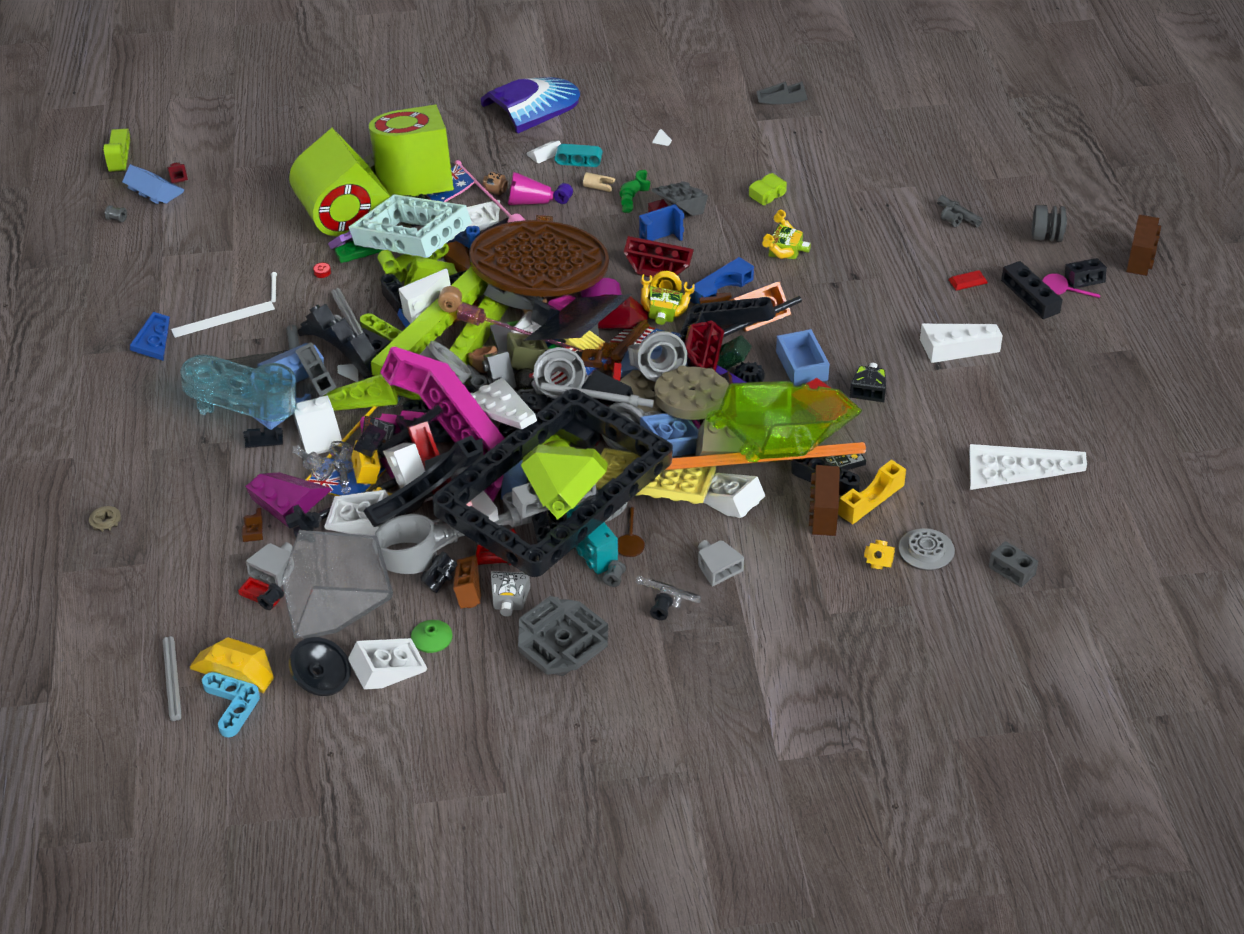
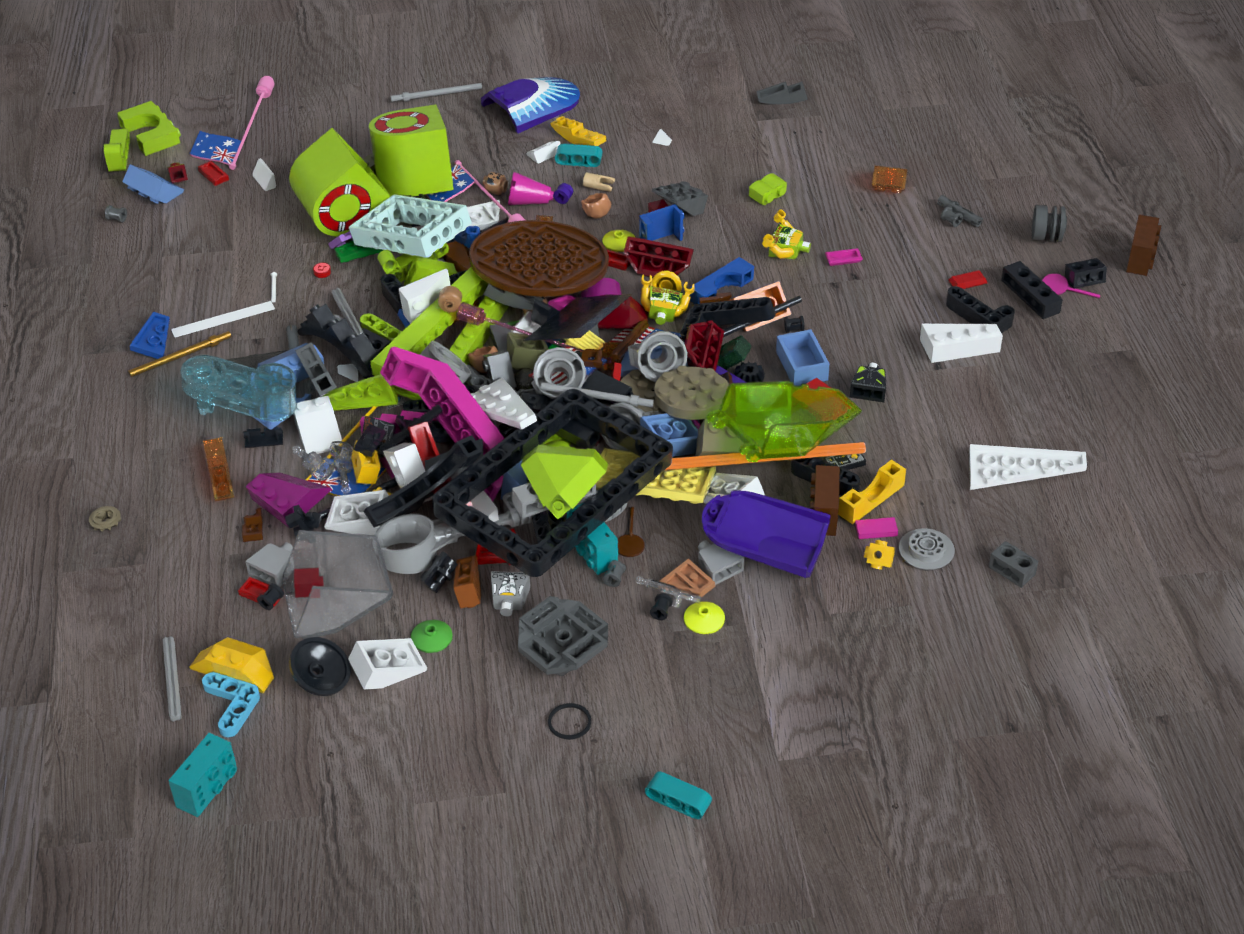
green piece [619,170,651,213] -> none
none -> lime arch [117,101,181,156]
none -> pearl gold bar [128,331,231,377]
none -> teal piece [168,733,237,817]
none -> flag [190,76,275,170]
none -> red tile [198,161,229,186]
none -> clear orange slope [203,437,235,501]
none -> white slope [253,158,276,191]
none -> dark red brick [294,568,324,598]
none -> light grey bar [390,83,482,102]
none -> black piece [548,703,591,740]
none -> yellow slope [550,116,607,146]
none -> nougat hair [581,193,612,219]
none -> neon yellow dish [602,230,636,252]
none -> red tile [607,249,630,271]
none -> teal beam [645,771,712,819]
none -> nougat wing [660,559,716,598]
none -> neon yellow dish [684,601,725,634]
none -> dark purple windscreen [702,490,831,578]
none -> black bush [784,316,805,333]
none -> dark pink tile [825,248,863,266]
none -> dark pink tile [855,517,898,539]
none -> clear orange slope [872,165,908,193]
none -> black beam [946,286,1015,333]

